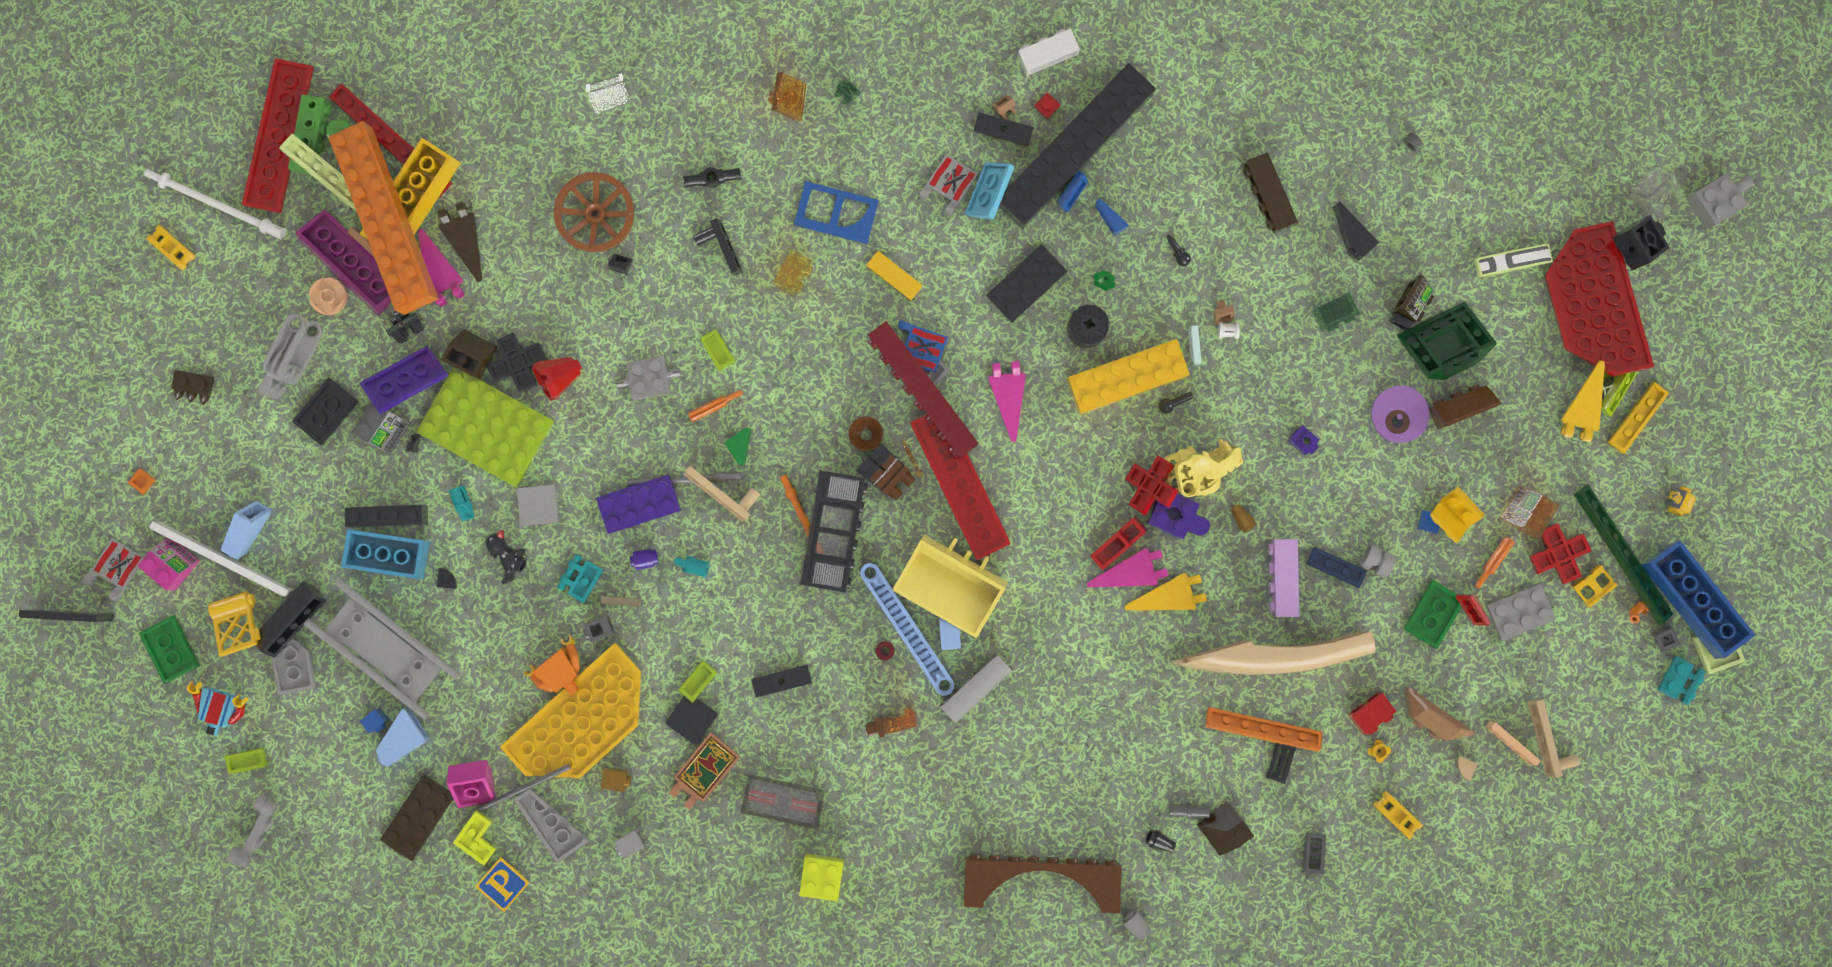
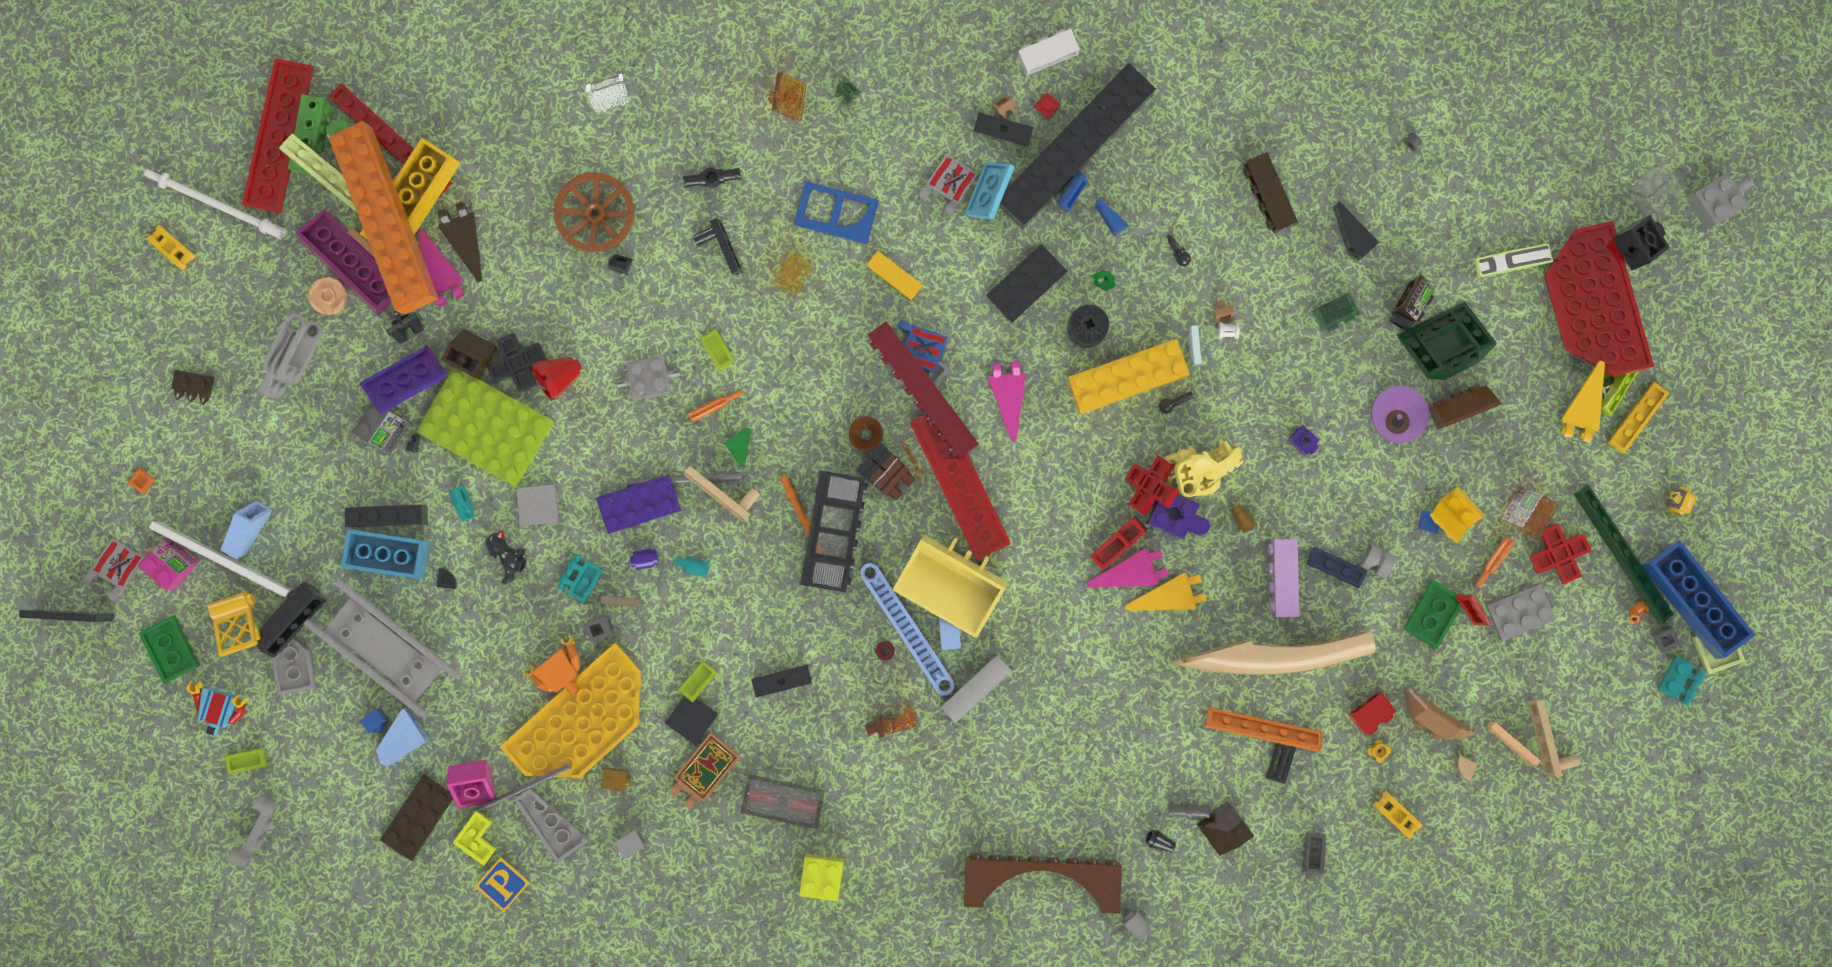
black tile [292,377,359,446] -> none
yellow piece [1571,565,1618,608] -> none

